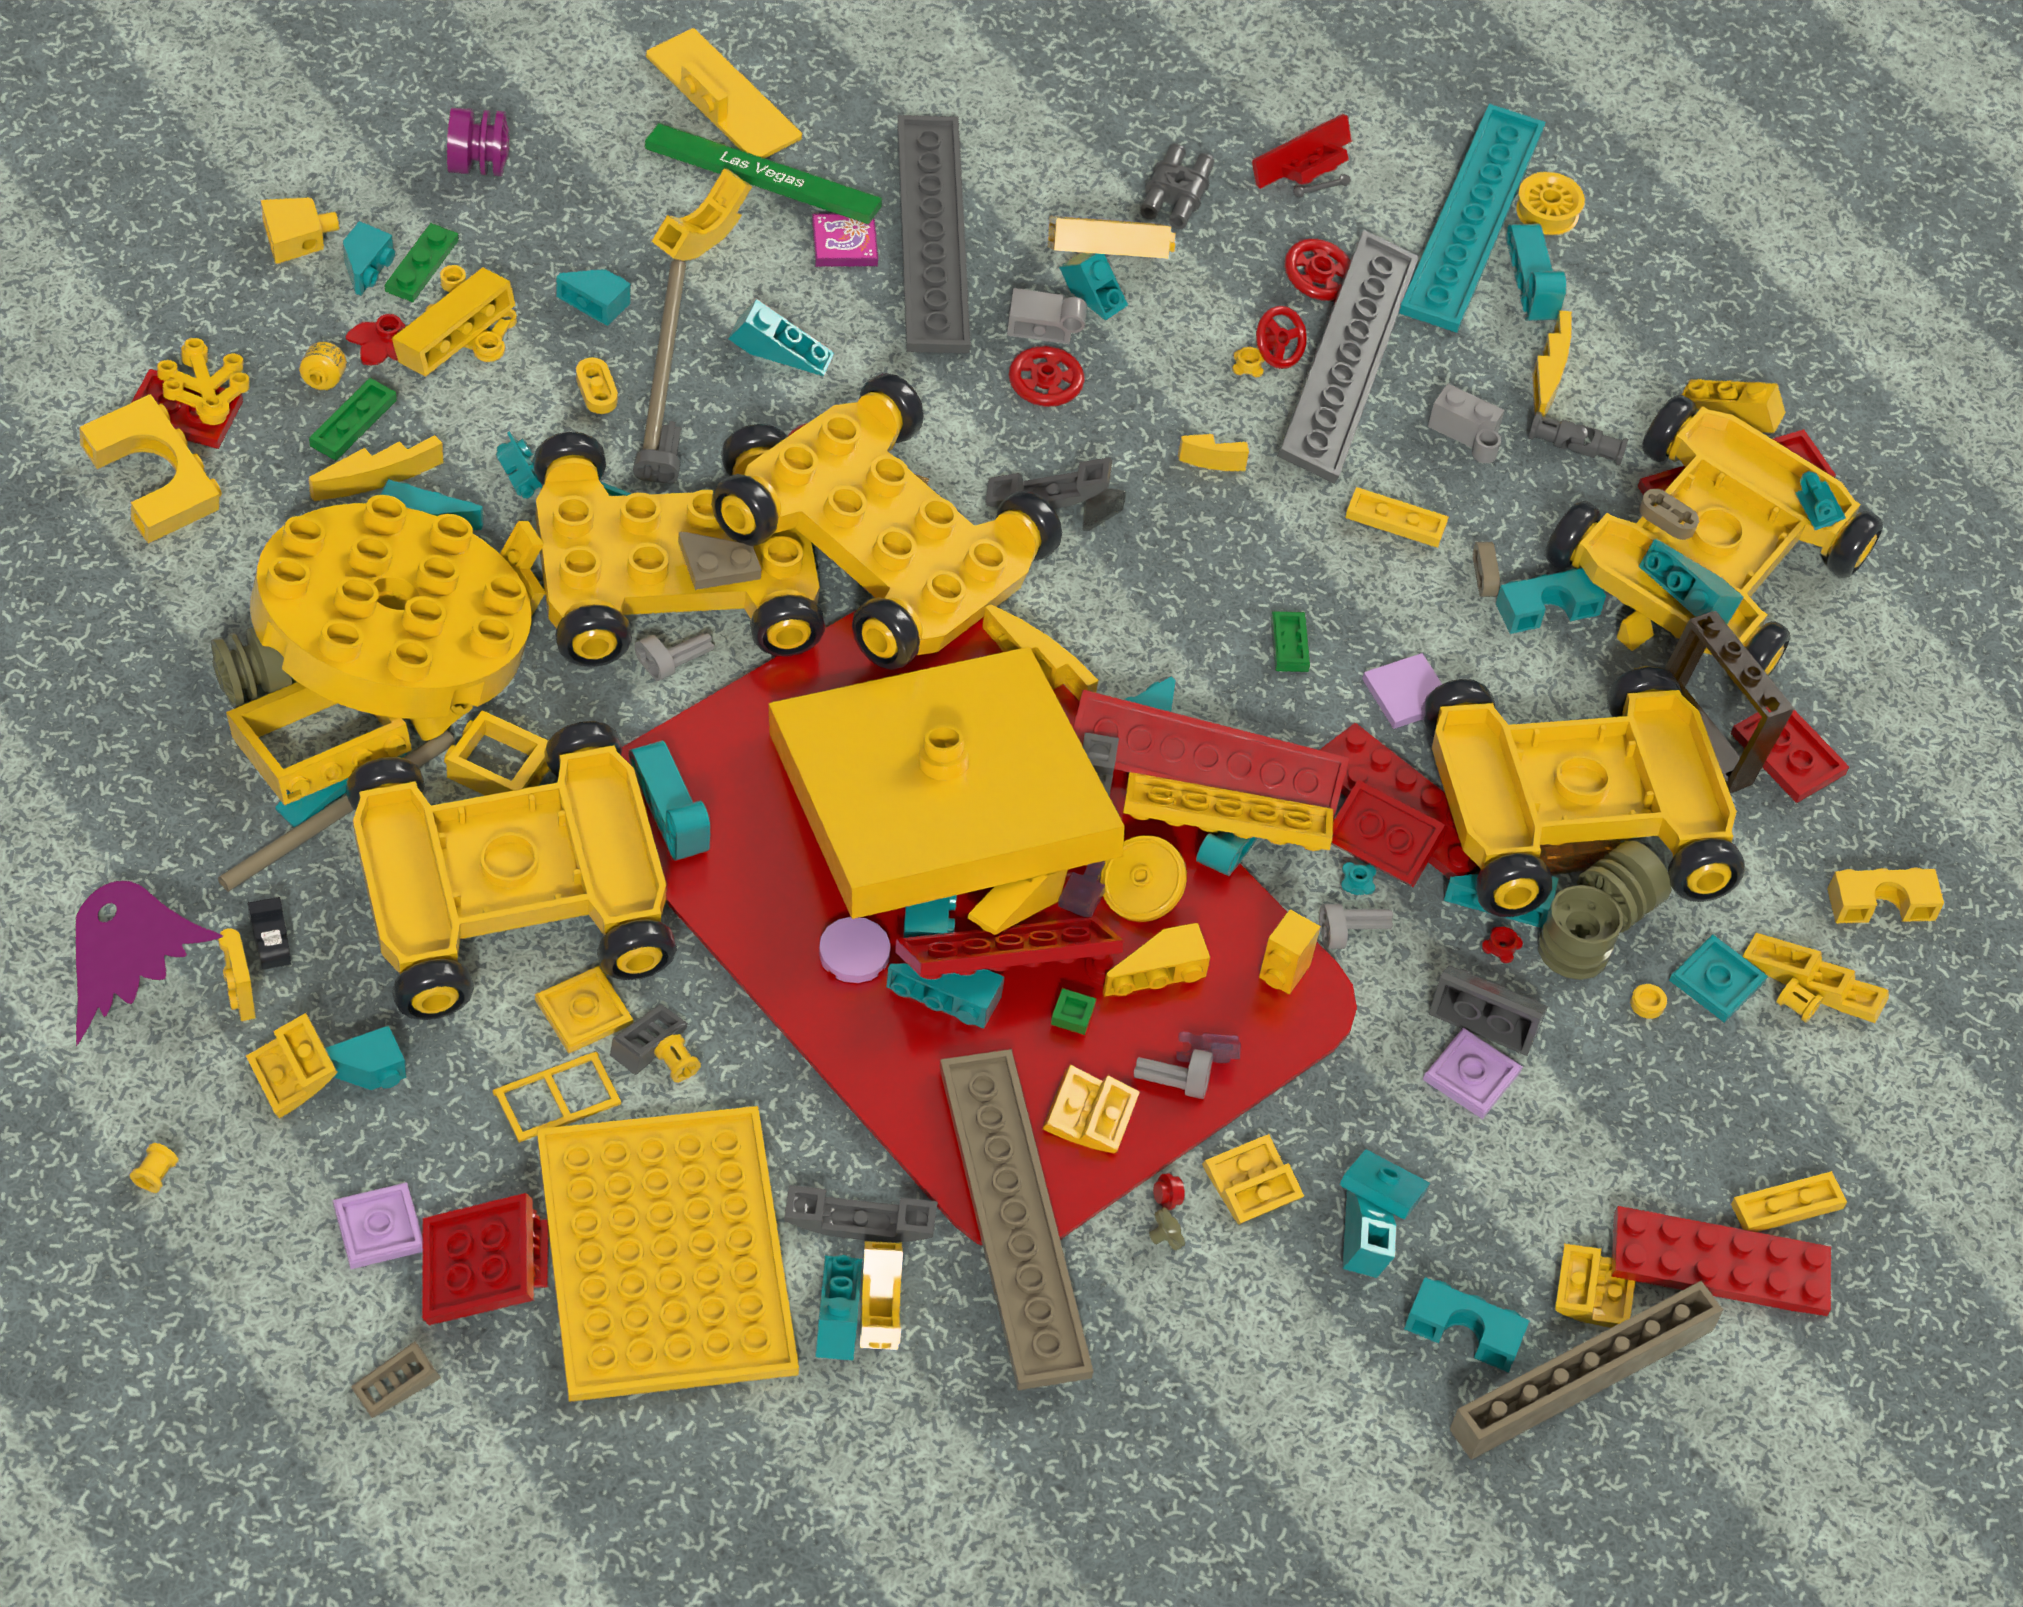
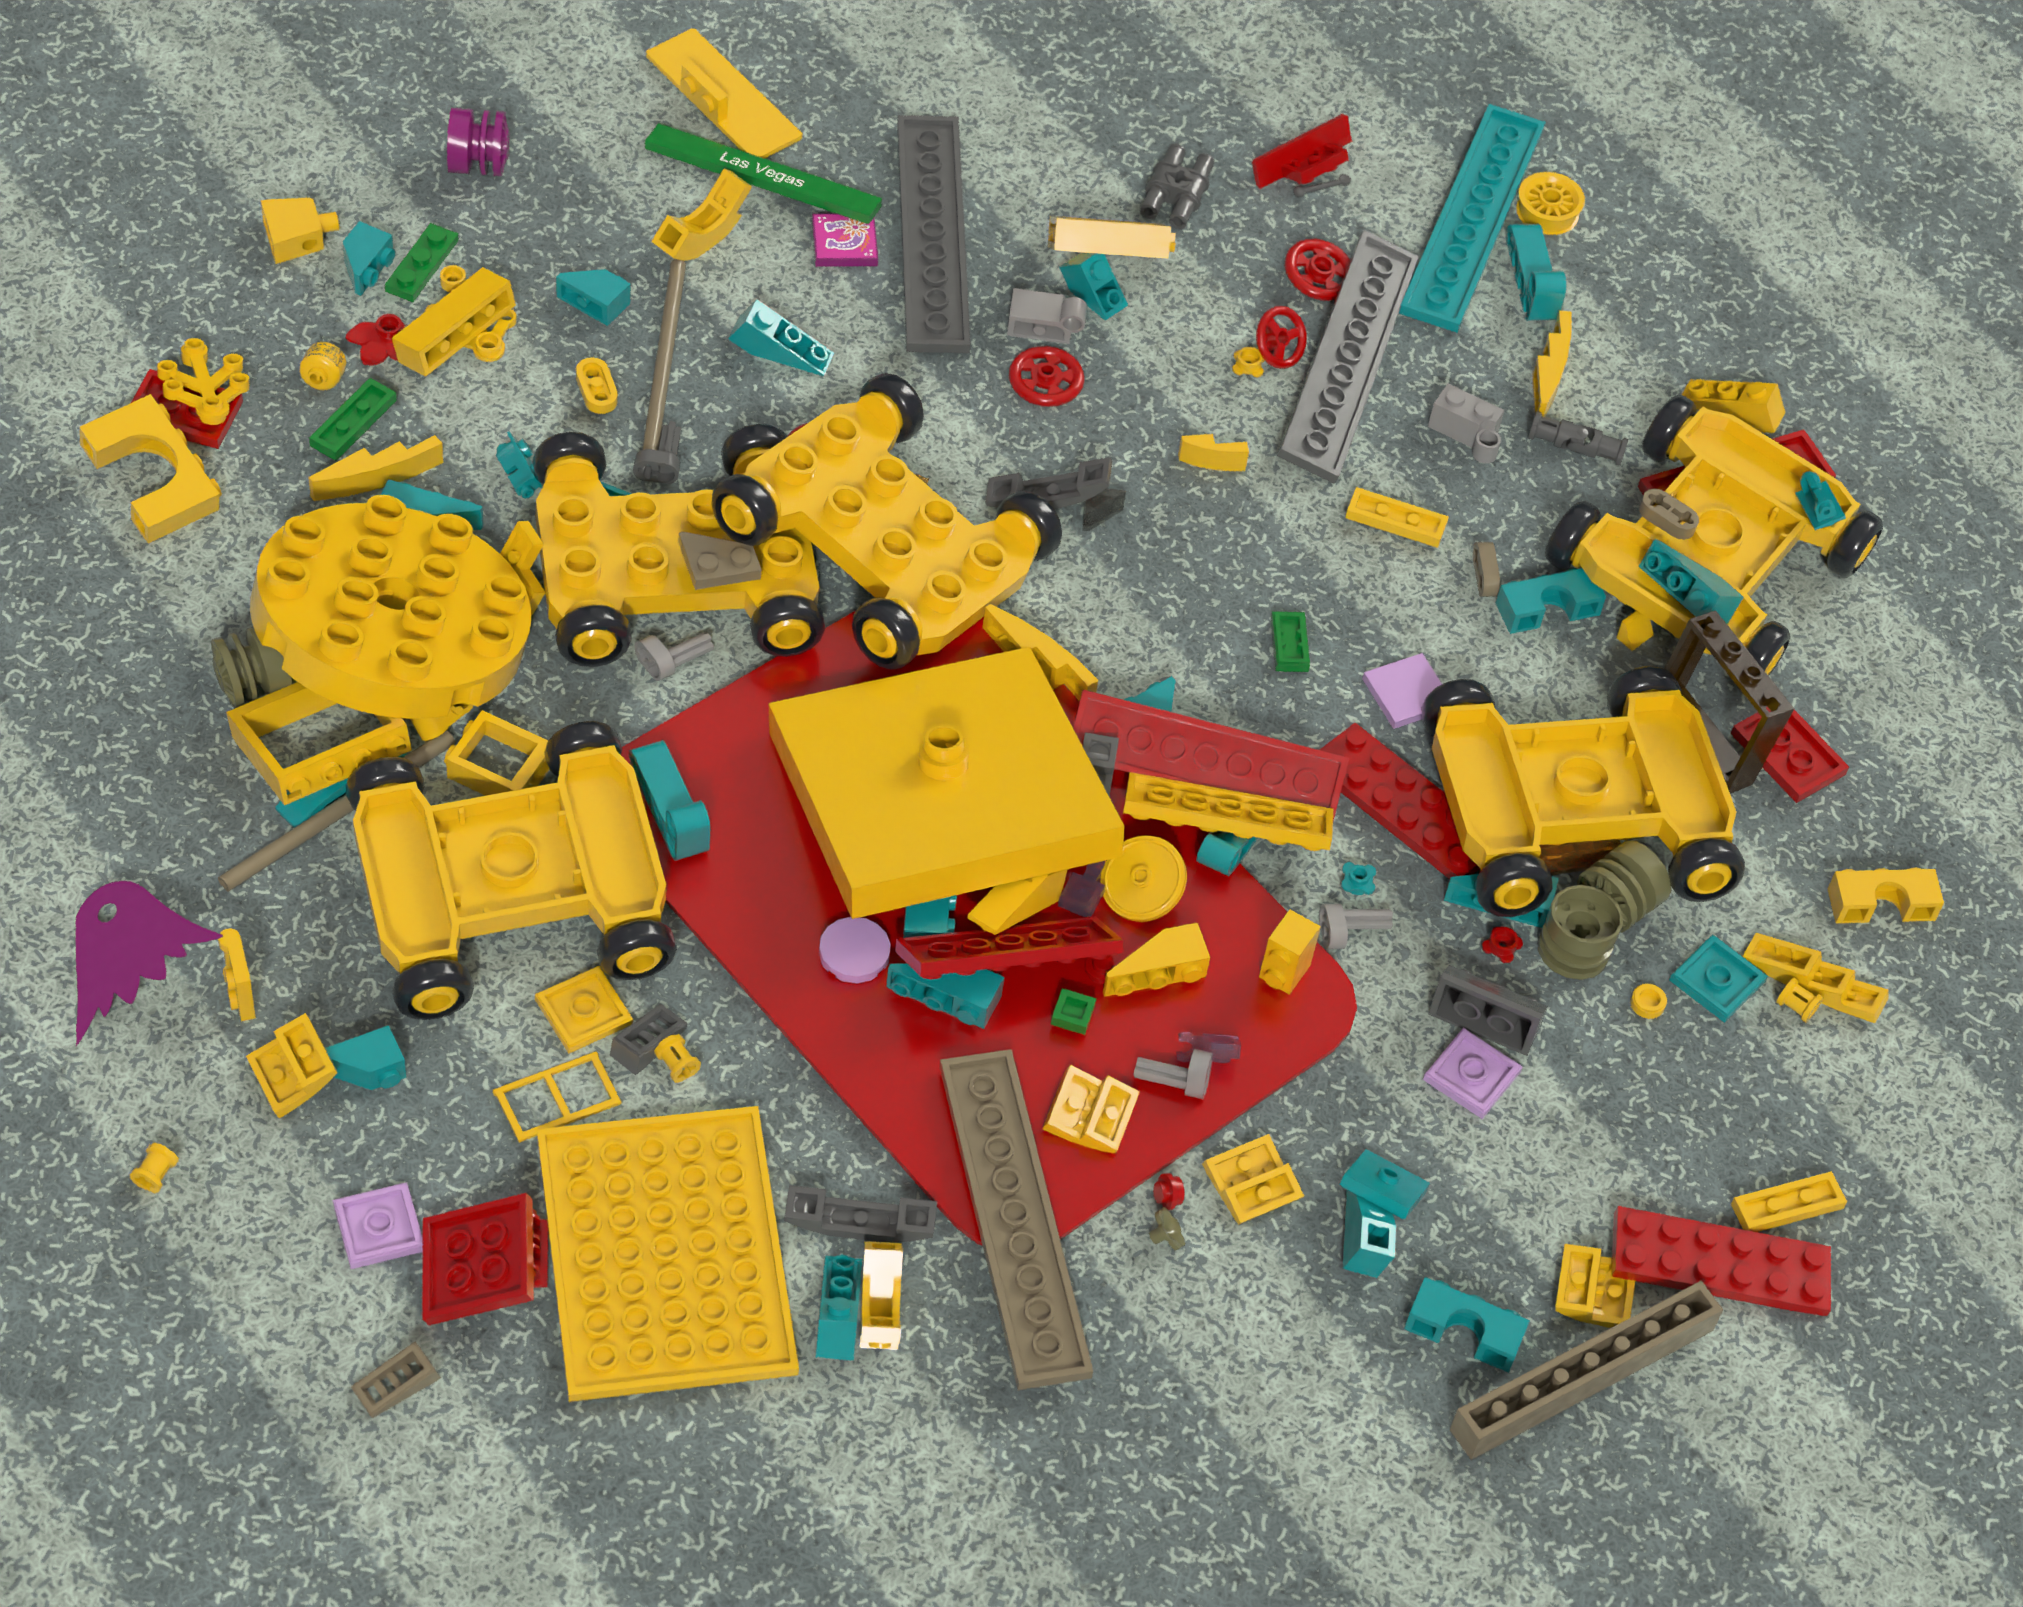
black leg [247,897,291,970] -> none
red plate [1331,780,1448,888] -> none

